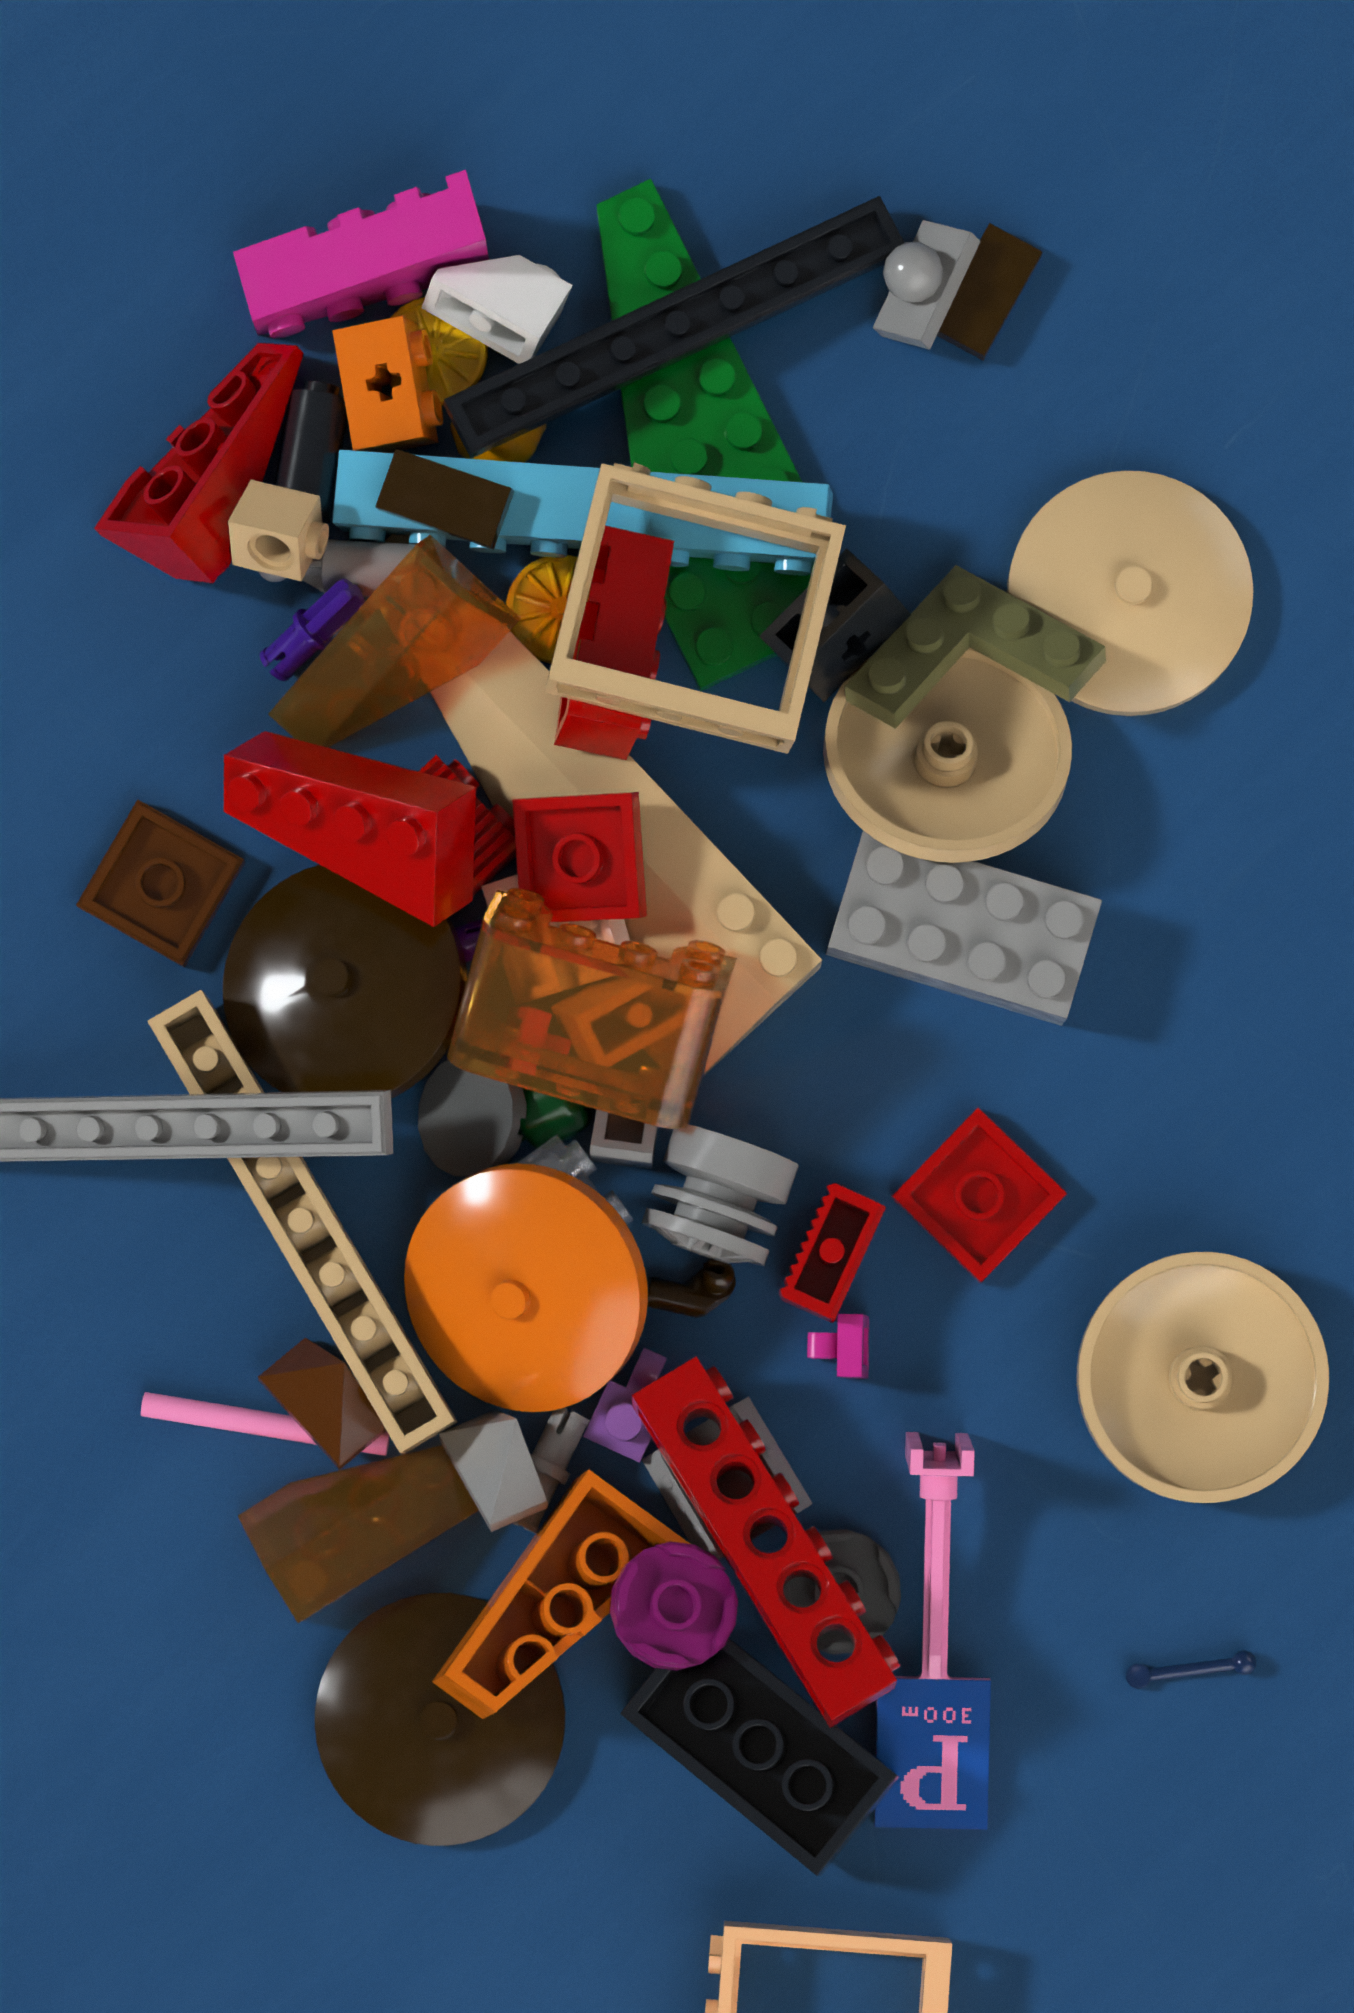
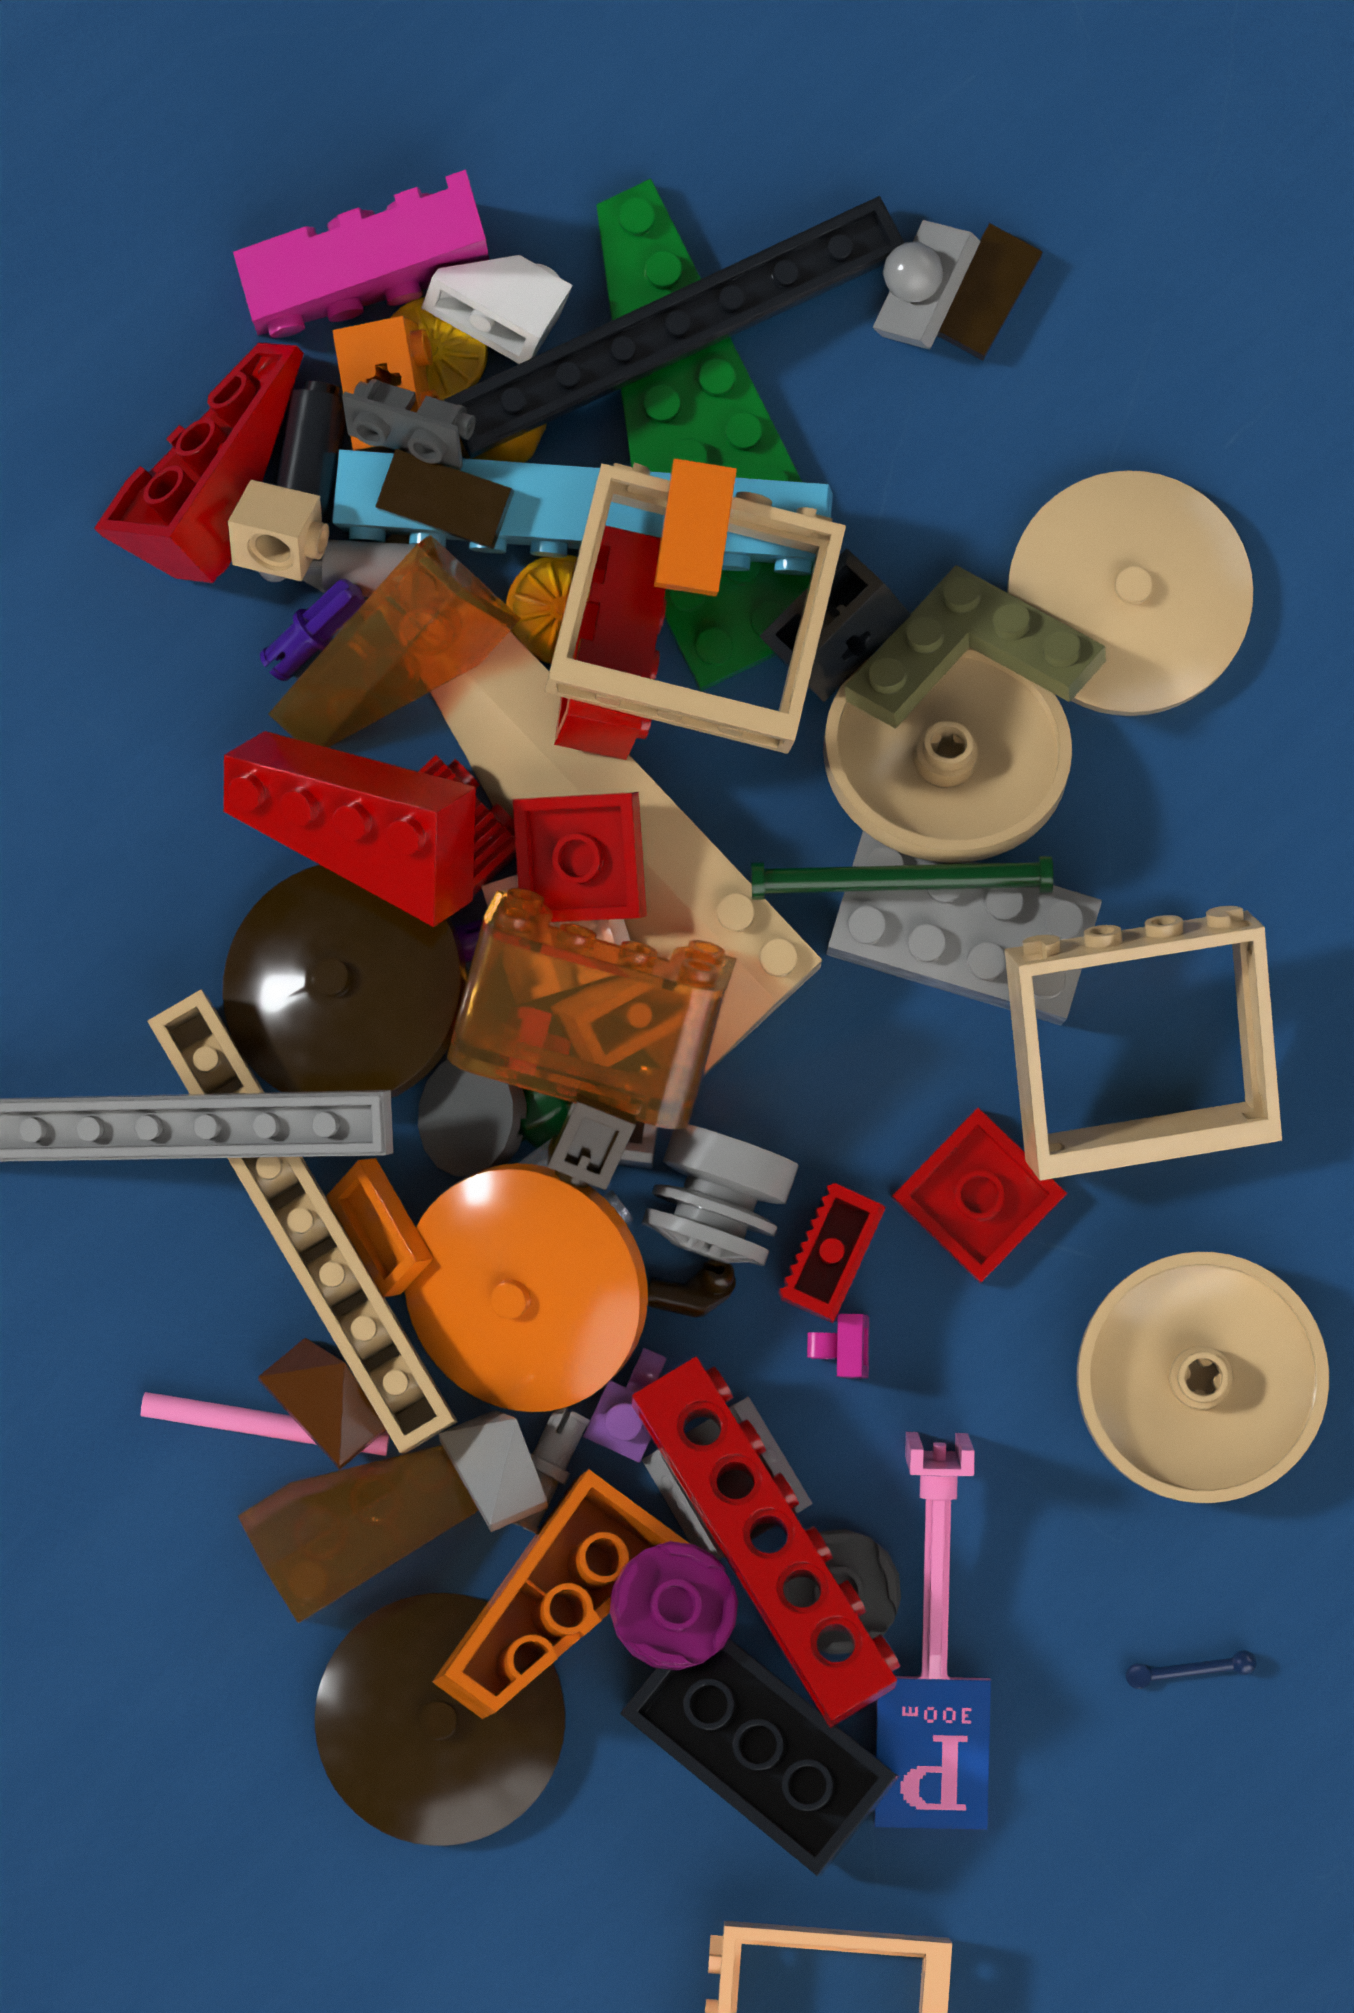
reddish brown tile [76,799,246,968] -> none
none -> orange tile [326,1158,433,1297]
none -> dark grey hinge [342,379,476,470]
none -> dark brown bracket [547,1093,636,1190]
none -> orange tile [654,458,737,596]
none -> dark green bar [751,856,1053,900]
none -> tan window [1005,906,1282,1180]

